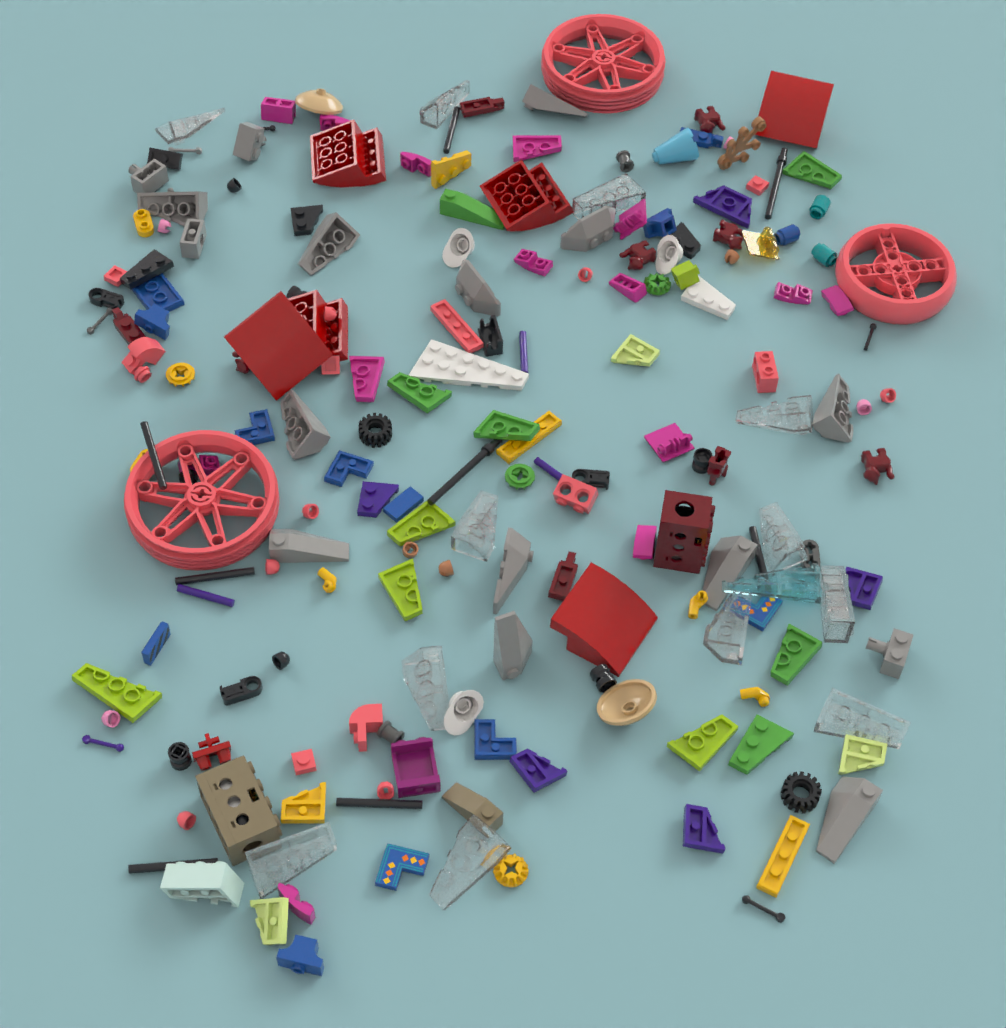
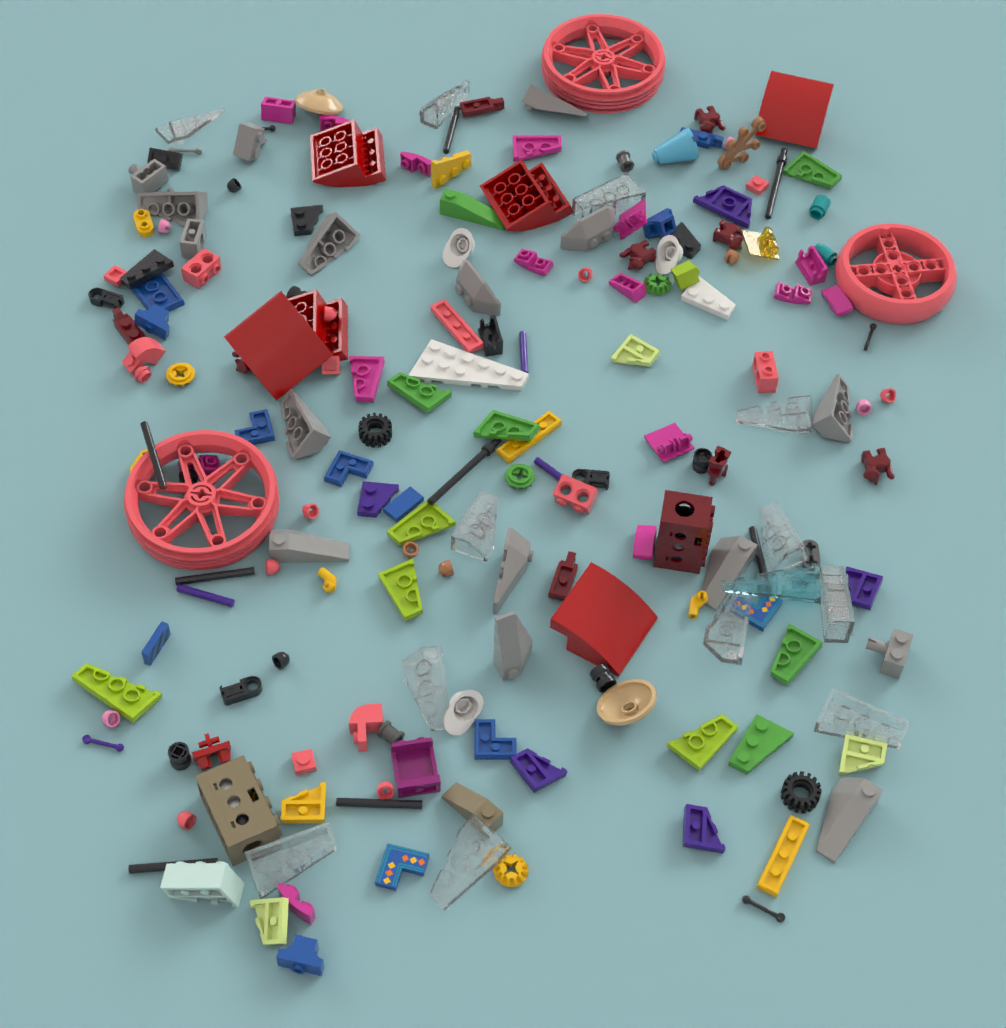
dark grey hinge [87,308,113,335] -> none
yellow arm [740,687,770,707] -> none
blue brick [774,224,801,246] -> none
none -> coral brick [181,248,221,289]
none -> dark pink hinge [795,245,828,286]

